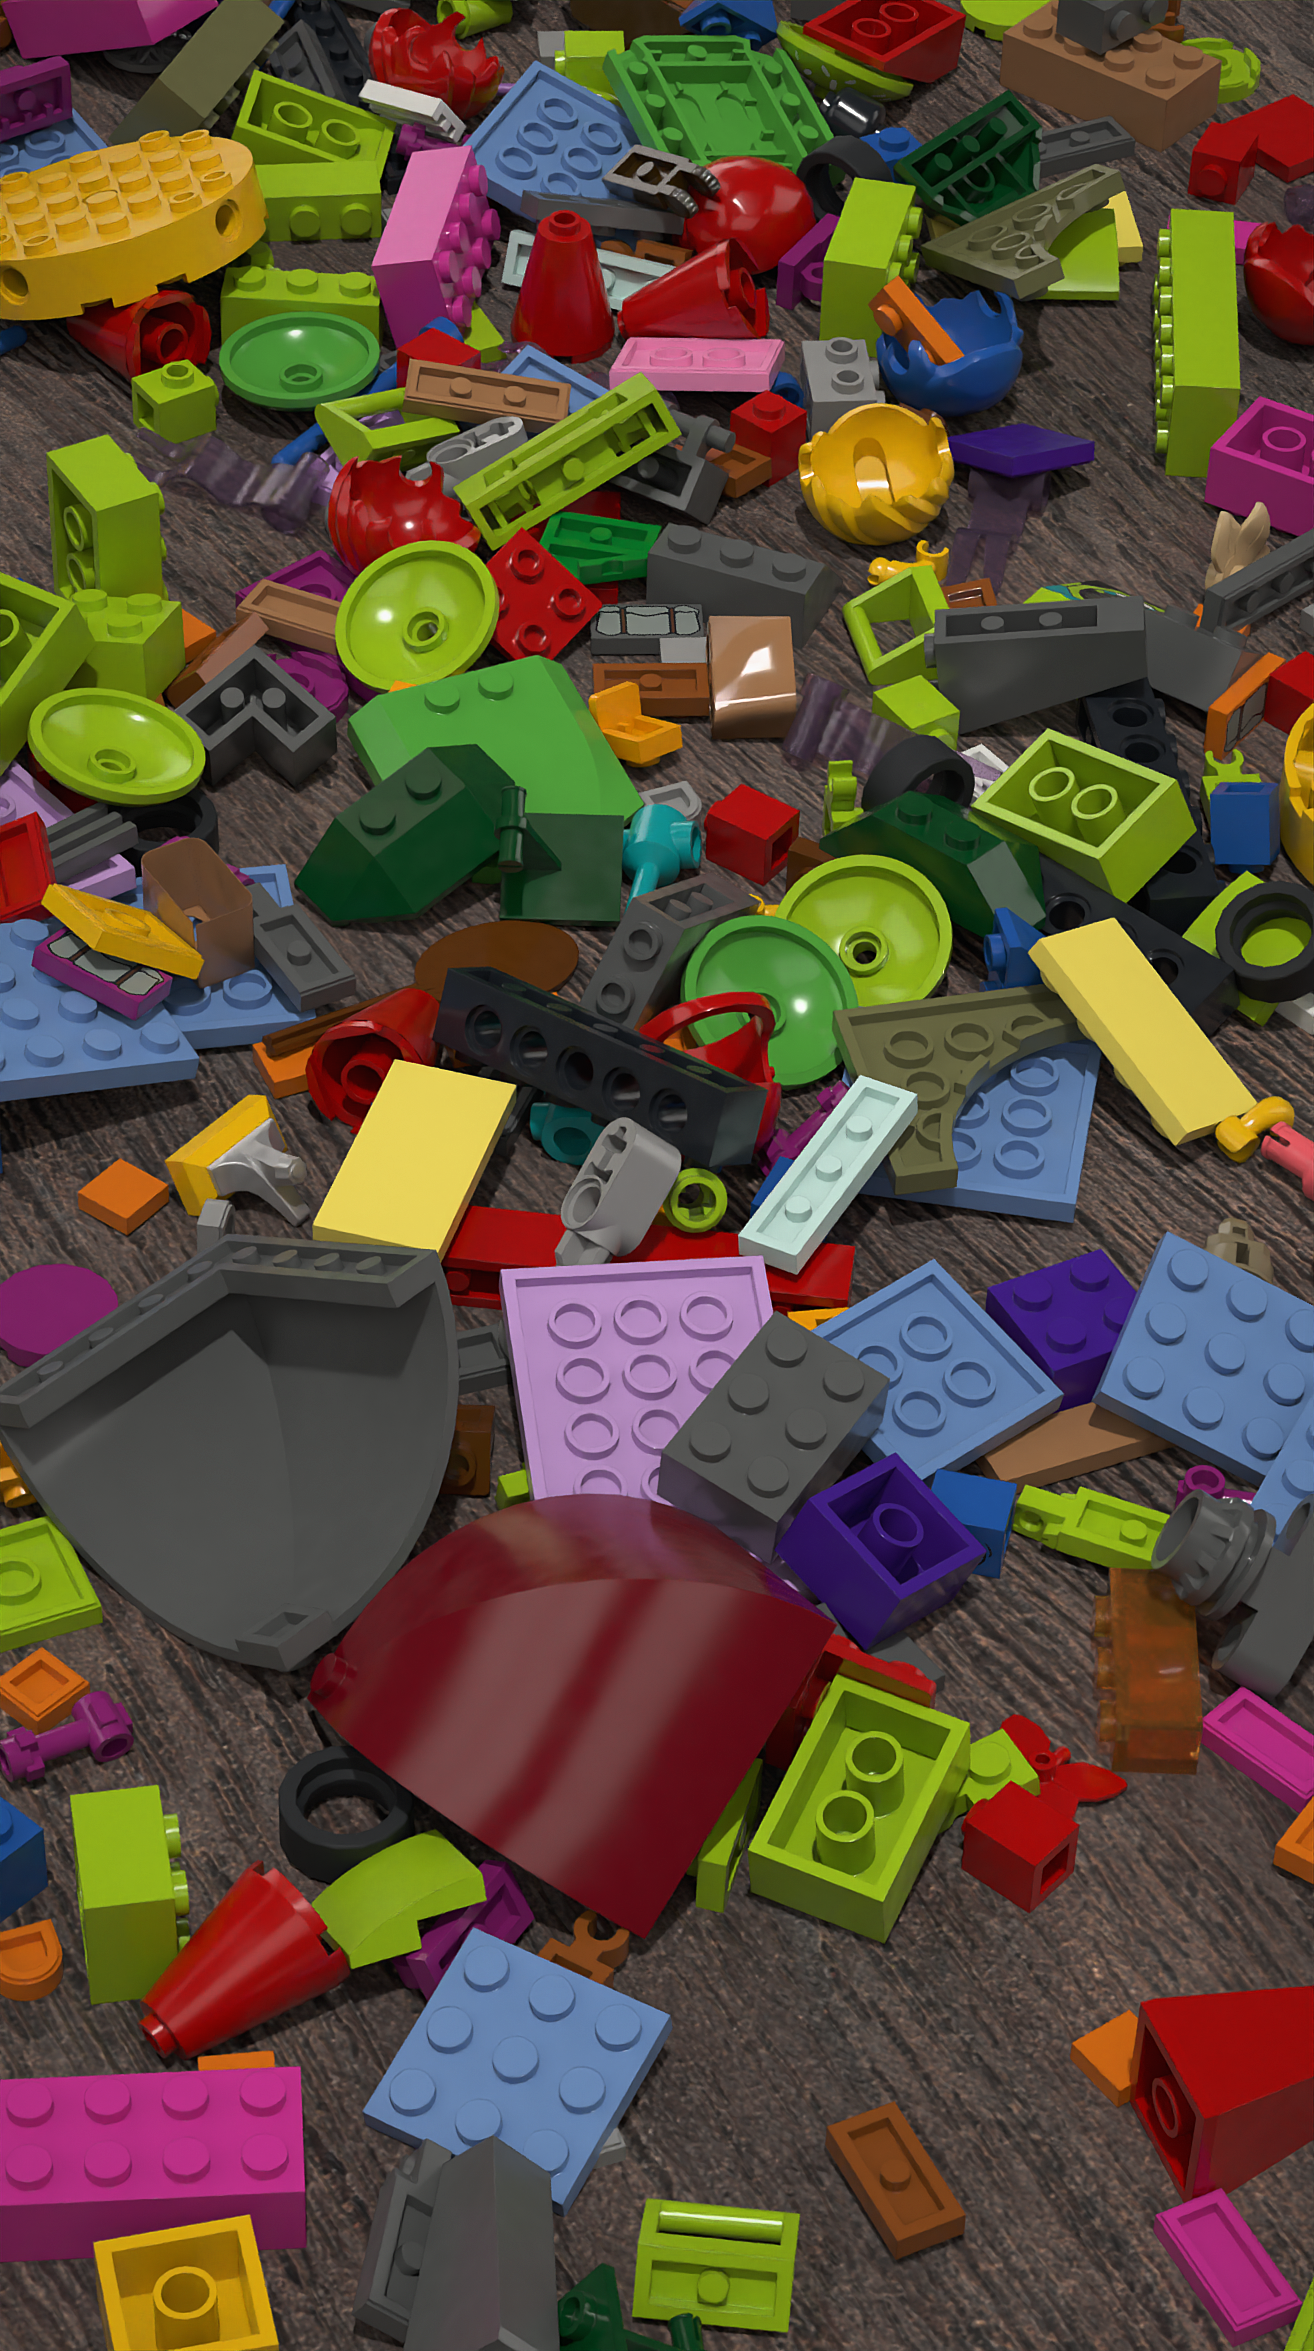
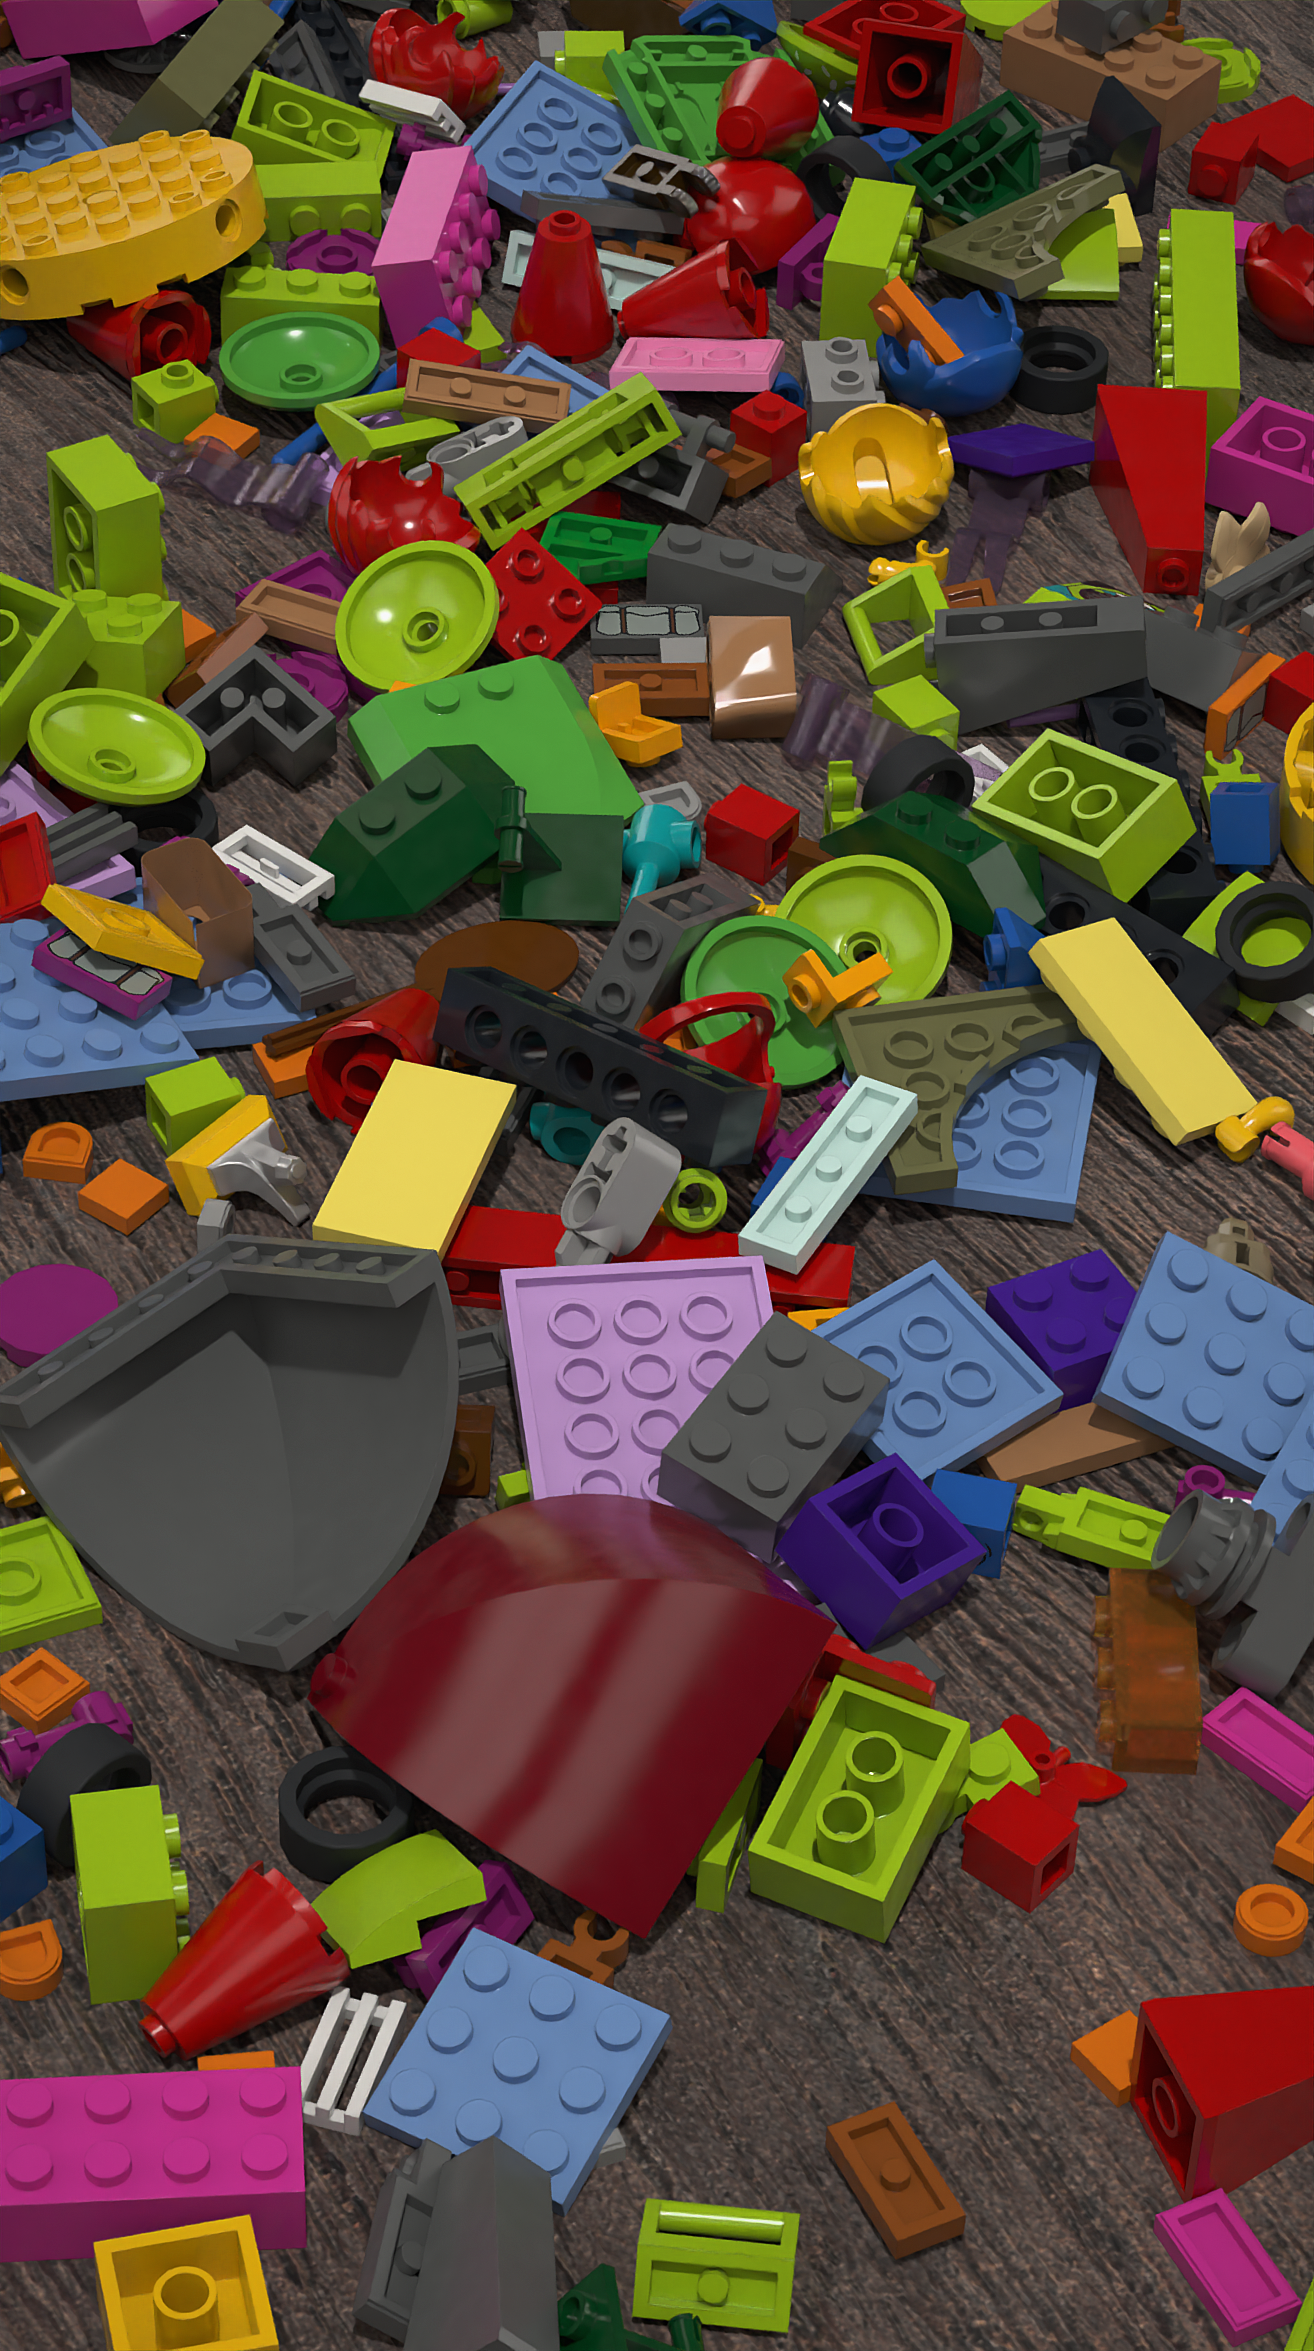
none -> black tyre [16,1723,152,1867]
none -> orange tile [22,1122,94,1184]
none -> lime brick [145,1056,246,1157]
none -> orange tile [184,413,260,471]
none -> white tile [212,825,335,911]
none -> magenta tile [285,228,380,276]
none -> white tile [301,1986,407,2137]
none -> red cone [716,57,819,160]
none -> light orange bracket [782,949,893,1028]
none -> red slope [851,18,984,134]
none -> medium lavender piece [1006,703,1077,728]
none -> black tyre [1009,325,1109,415]
none -> black slope [1068,75,1162,217]
none -> red slope [1089,384,1207,596]
none -> orange tile [1233,1884,1309,1957]

